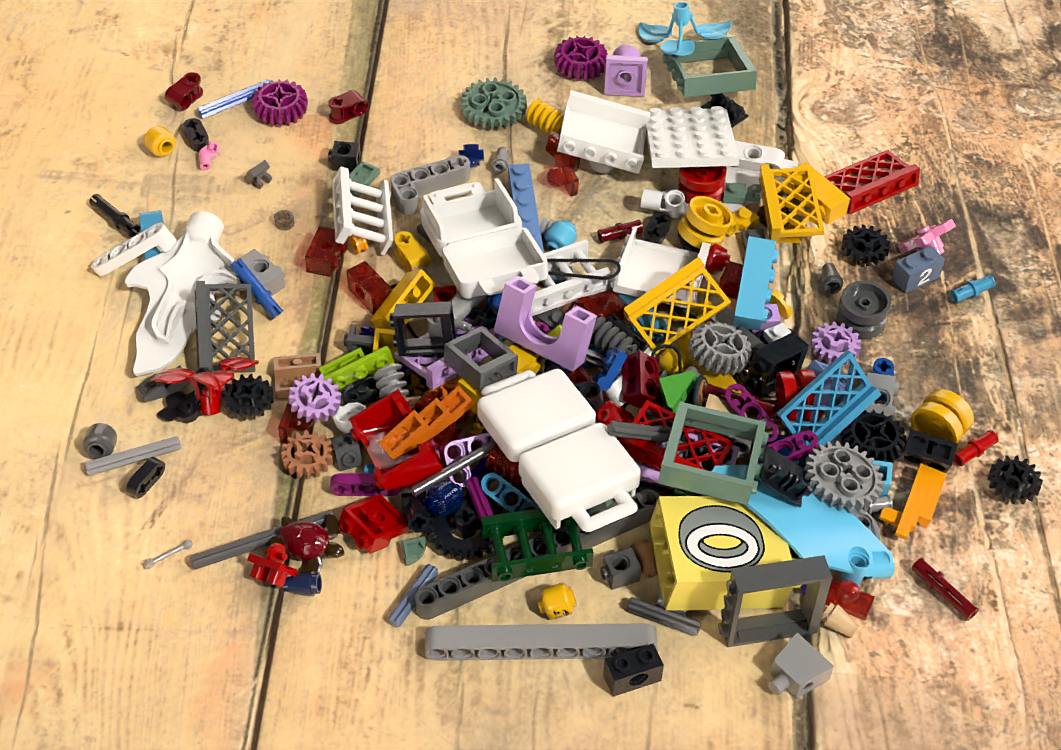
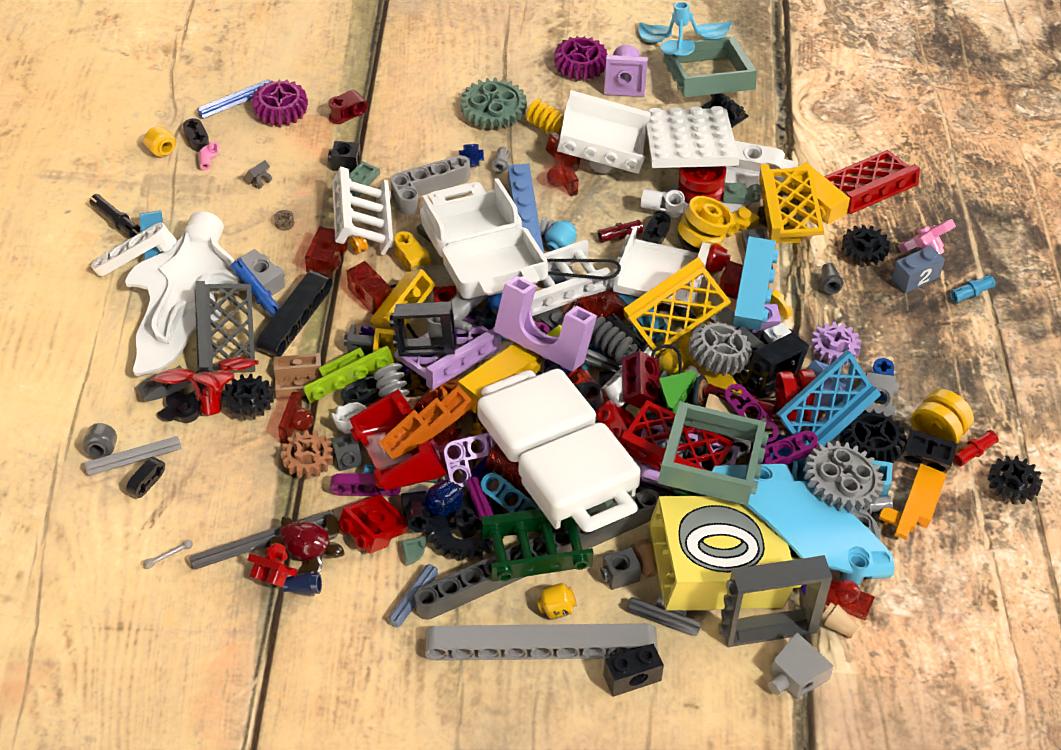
dark red piece [165,72,203,111] -> none
lavender gear [288,373,341,423] -> none
flat silver bar [410,440,498,496] -> none
dark grey window [444,326,518,392] -> none
blue plate [593,346,628,391] -> none
dark grey axle [607,421,670,442] -> none
black hinge [761,445,812,507] -> none
dark grey wheel [836,281,891,339] -> none
dark red pin [911,557,979,621] -> none
none -> black beam [256,270,333,357]

